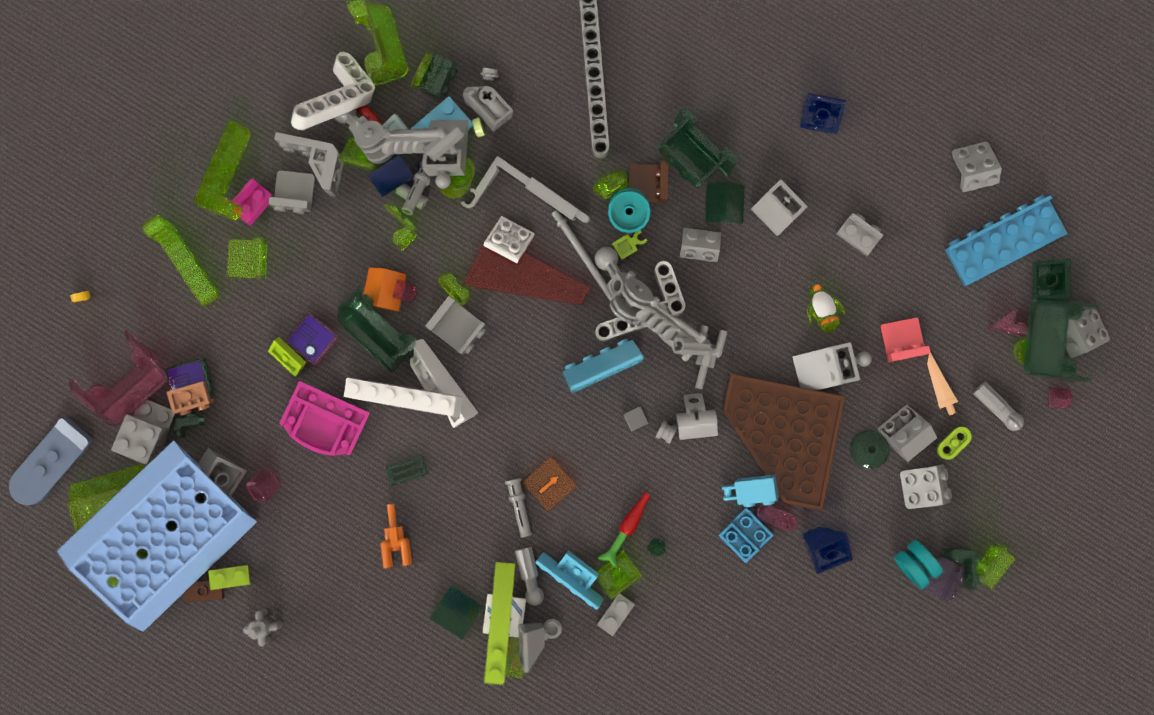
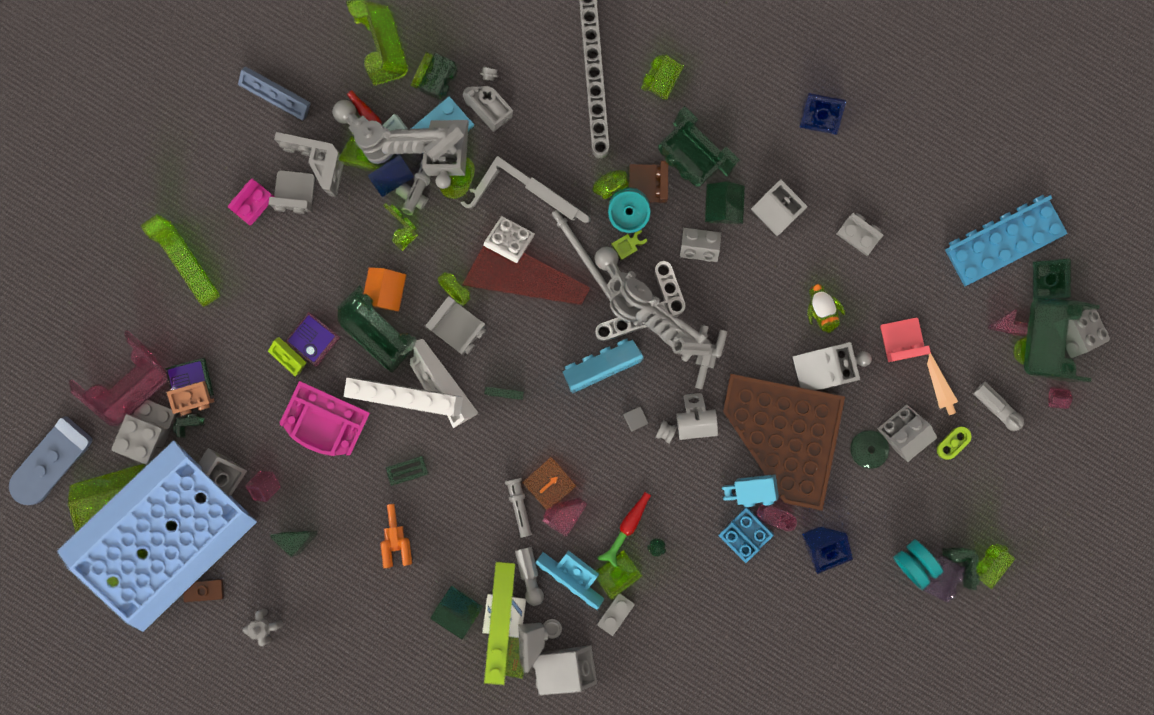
yellow tile [70,291,91,303] -> none
clear neon green beam [194,121,251,221] -> none
lime plate [208,565,250,590] -> none
clear neon green bracket [227,237,267,279] -> none
white beam [291,52,375,130] -> none
clear pink slope [392,279,418,303] -> none
yellowish green tile [472,117,485,137] -> none
light grey bracket [900,464,952,509] -> none
light grey bracket [952,142,1002,192] -> none
none -> sand blue plate [238,66,310,121]
none -> clear green slope [271,531,318,557]
none -> clear green tile [484,387,524,400]
none -> light grey slope [533,645,597,695]
none -> clear pink slope [543,498,587,537]
none -> clear neon green bracket [641,55,684,100]

